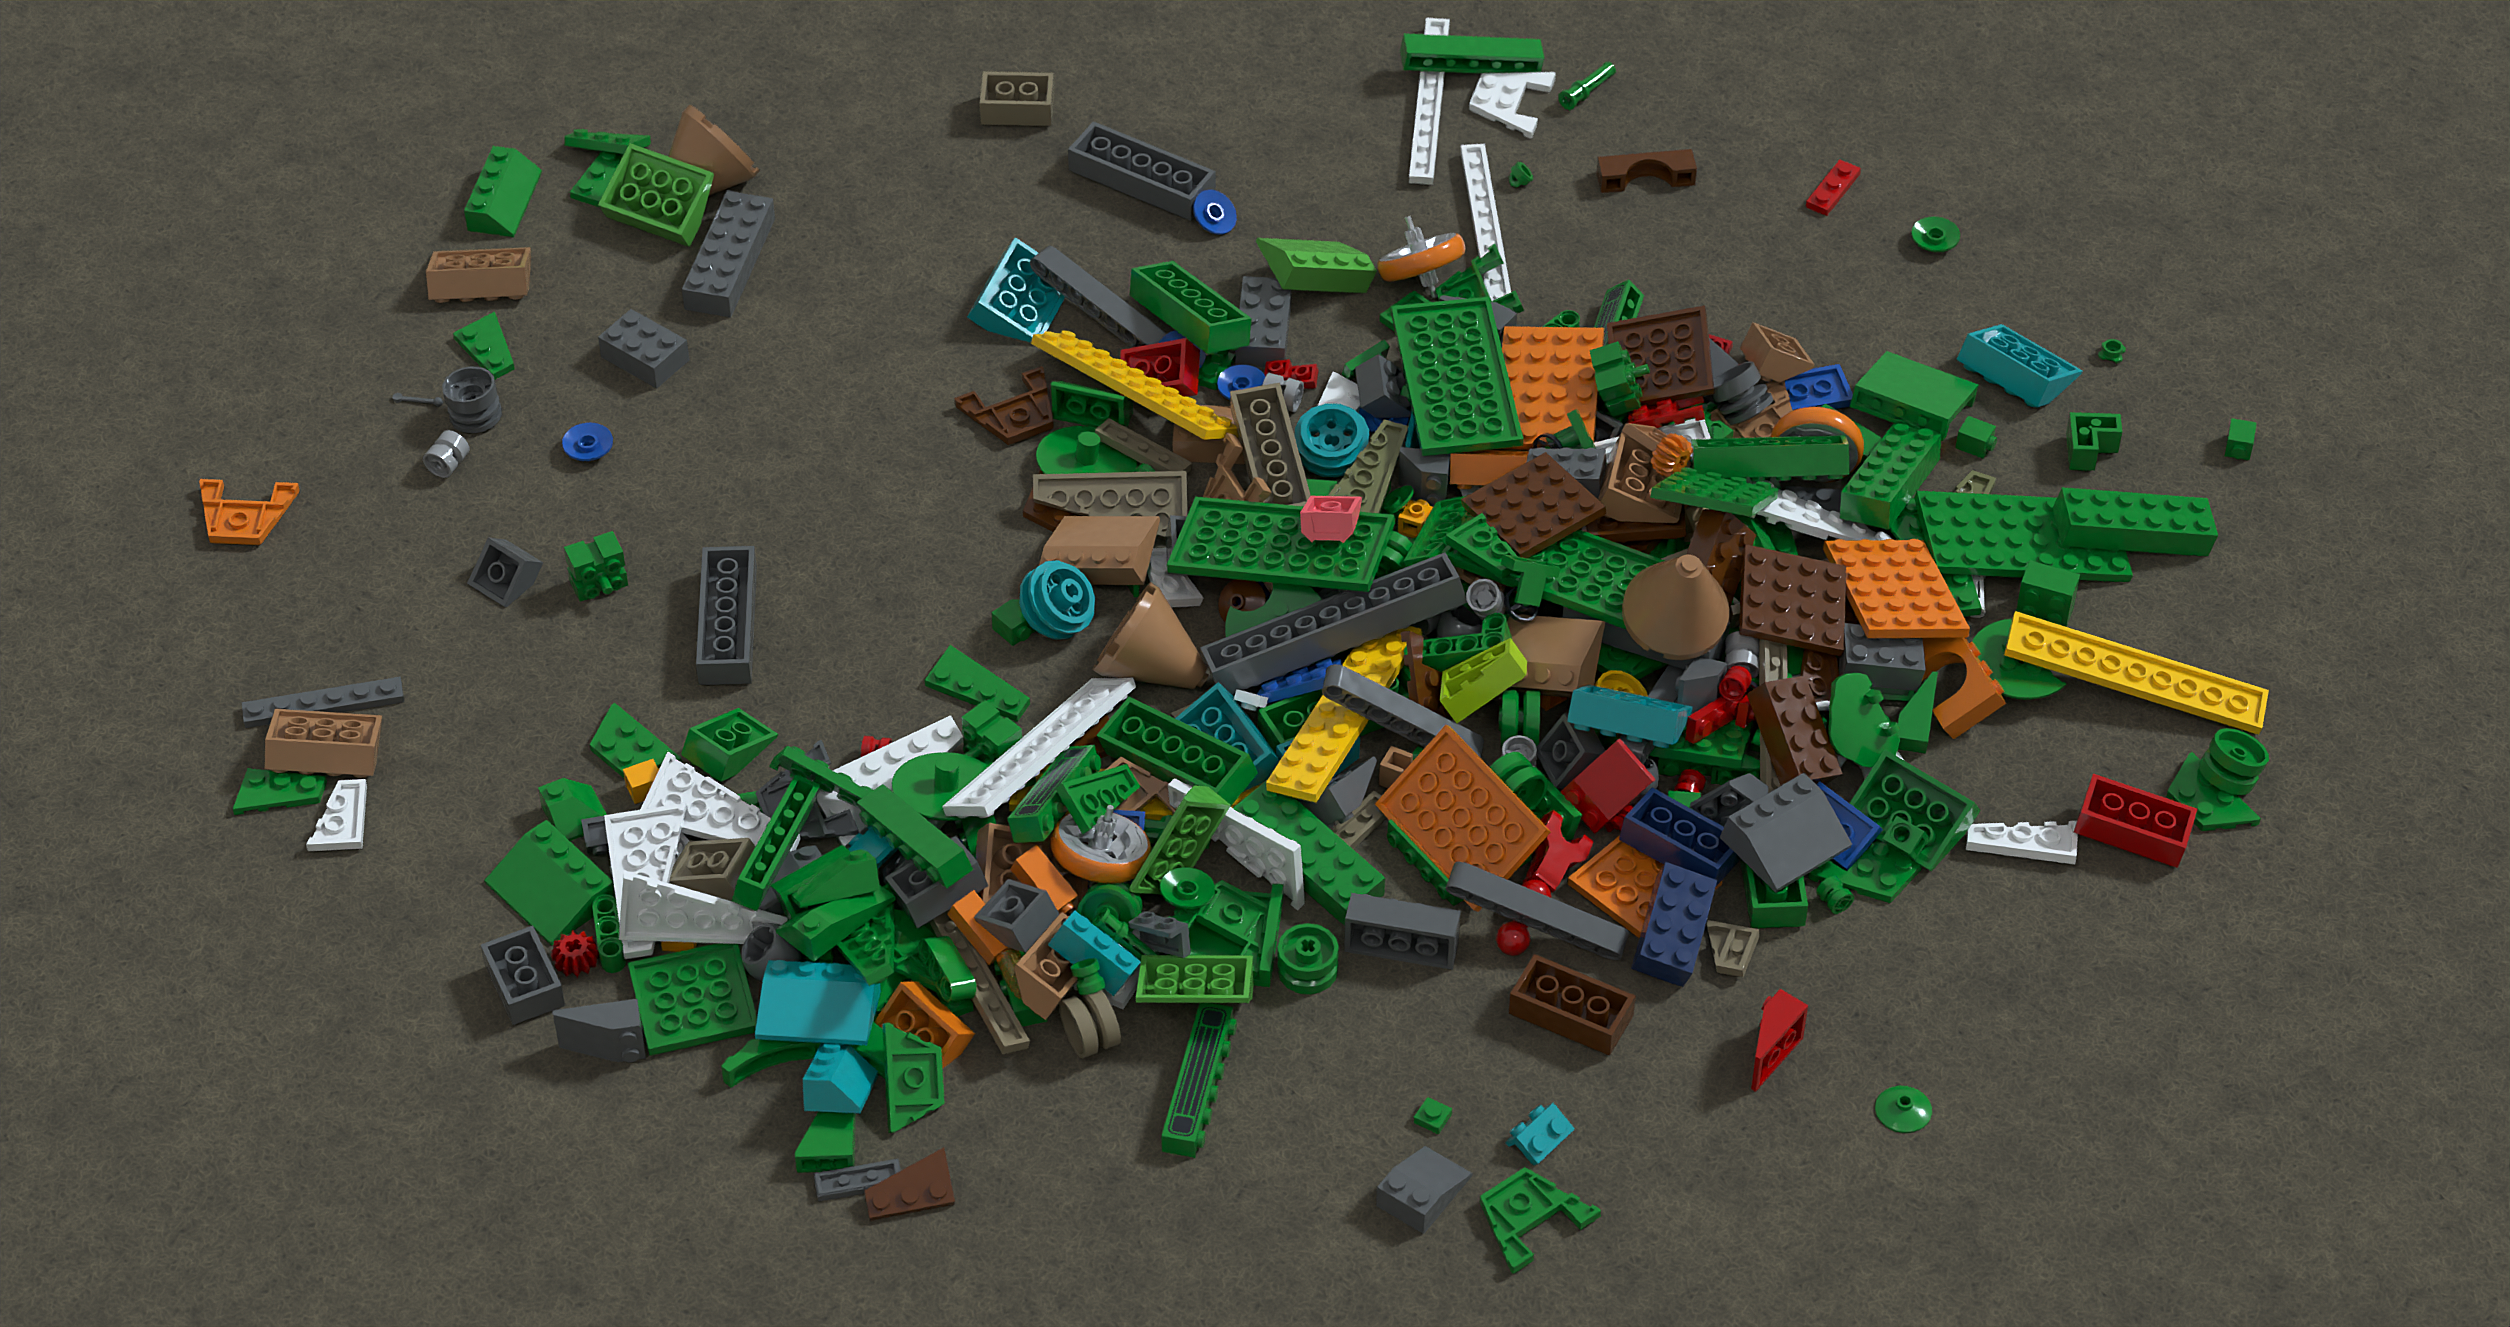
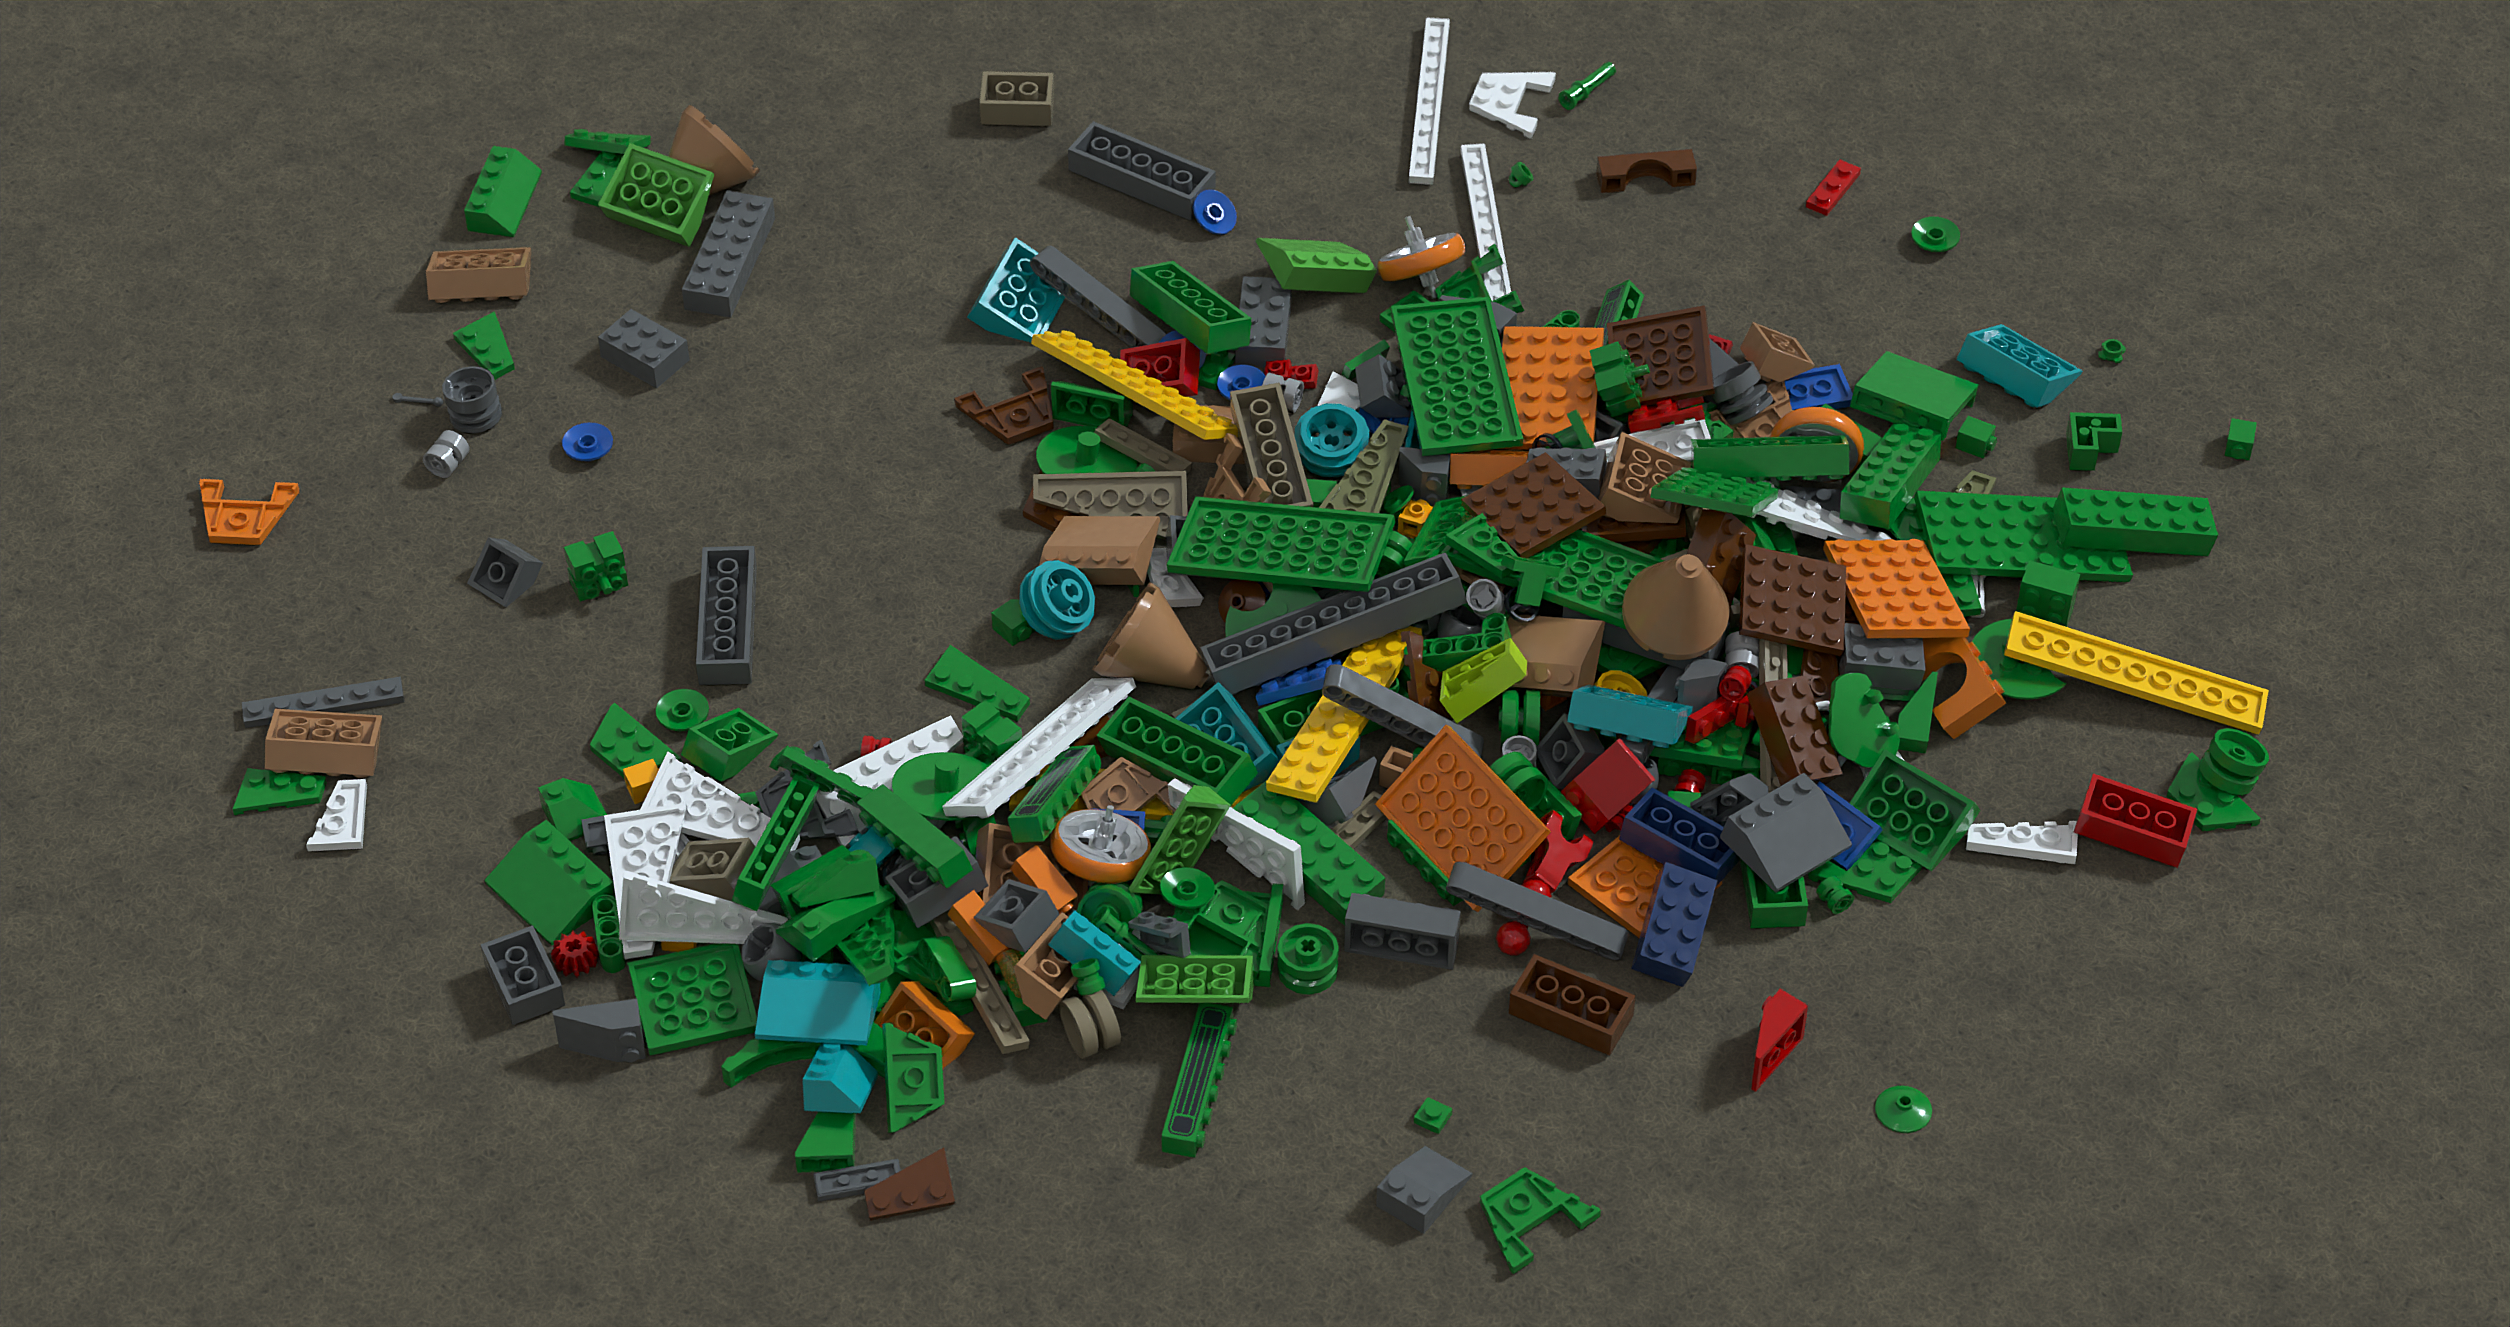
green wing [1055,764,1140,835] -> none
white plate [1234,689,1268,711] -> none
coral slope [1300,496,1362,543] -> none
green brick [1400,34,1544,73] -> none
teal bracket [1505,1103,1574,1166] -> none
medium nougat tile [1622,423,1667,452] -> none
orange gear [1651,433,1693,477] -> none
dark tan wing [1707,920,1760,977] -> none
green brick [1883,816,1929,861] -> none
none -> green dish [656,689,709,731]

